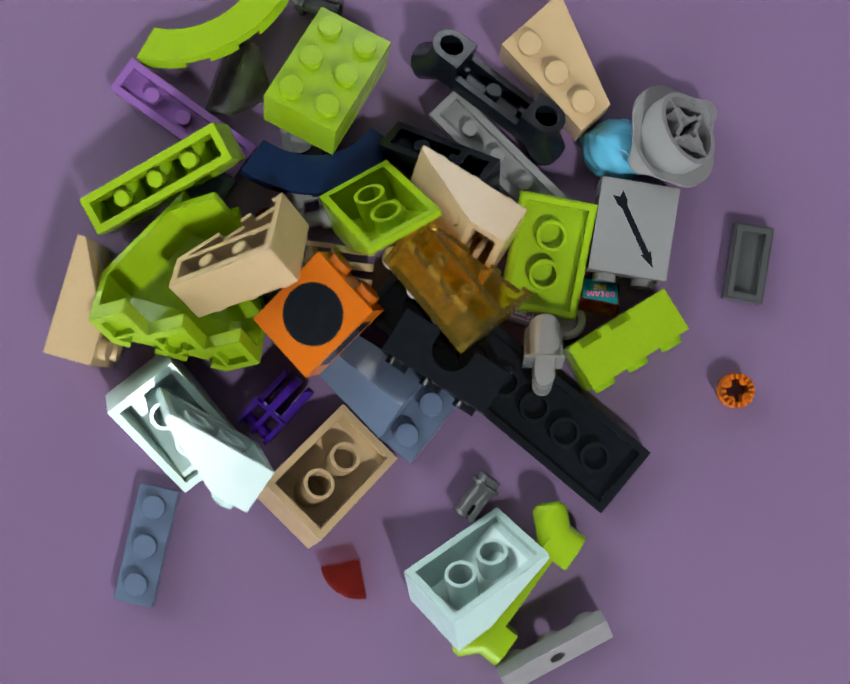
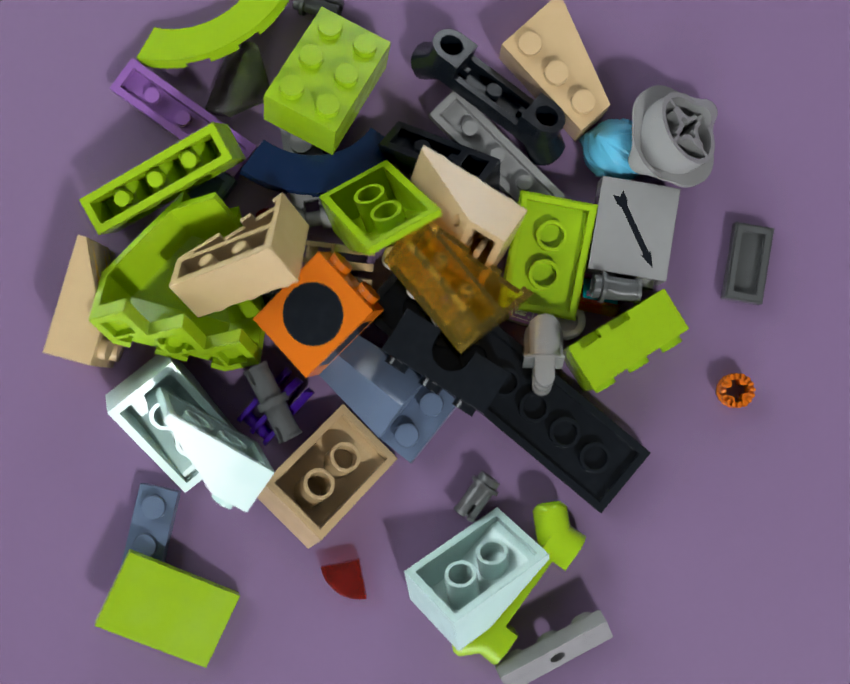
none -> lime tile [94,549,240,668]
none -> dark grey pin [243,360,302,444]
none -> dark grey pin [589,271,642,304]

